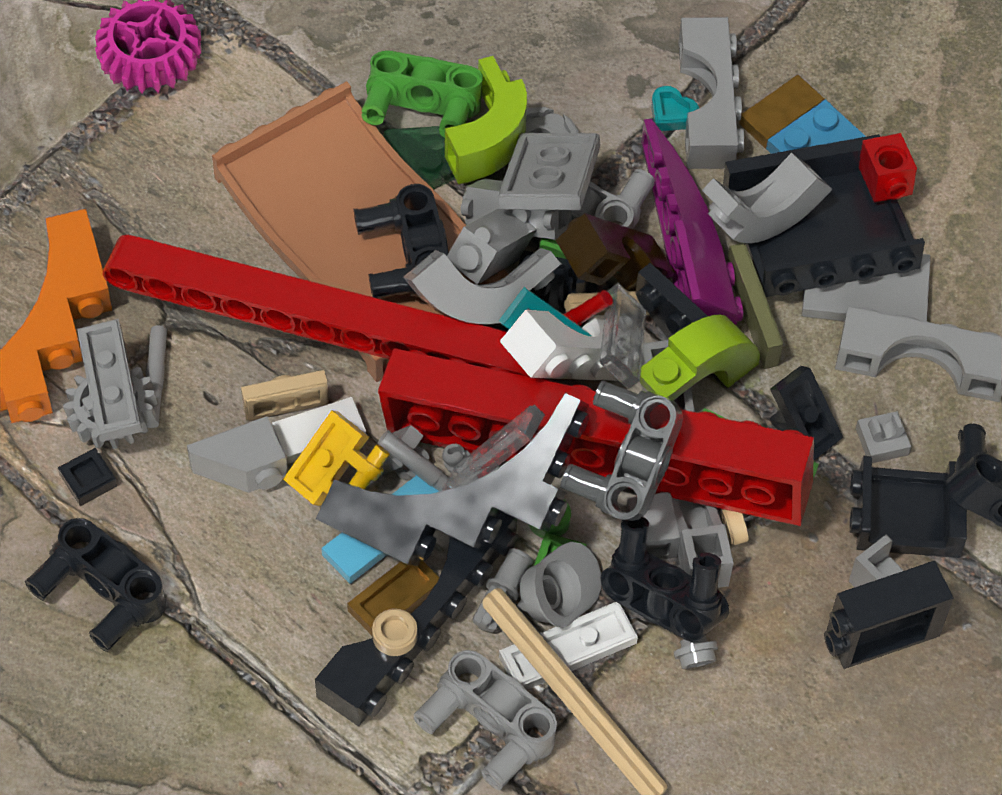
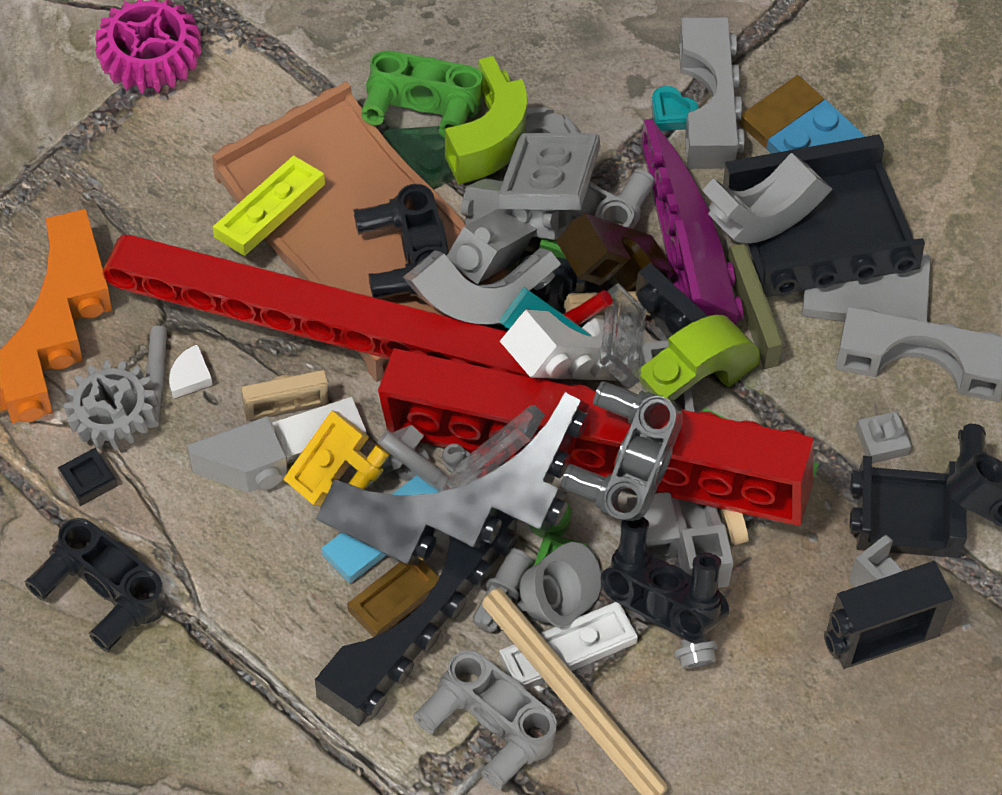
light grey tile [77,319,143,442] -> none
tan tile [372,609,417,656] -> none
black slope [769,366,844,460] -> none
red brick [859,133,917,202] -> none
none -> white tile [169,345,212,399]
none -> neon yellow plate [212,155,325,256]

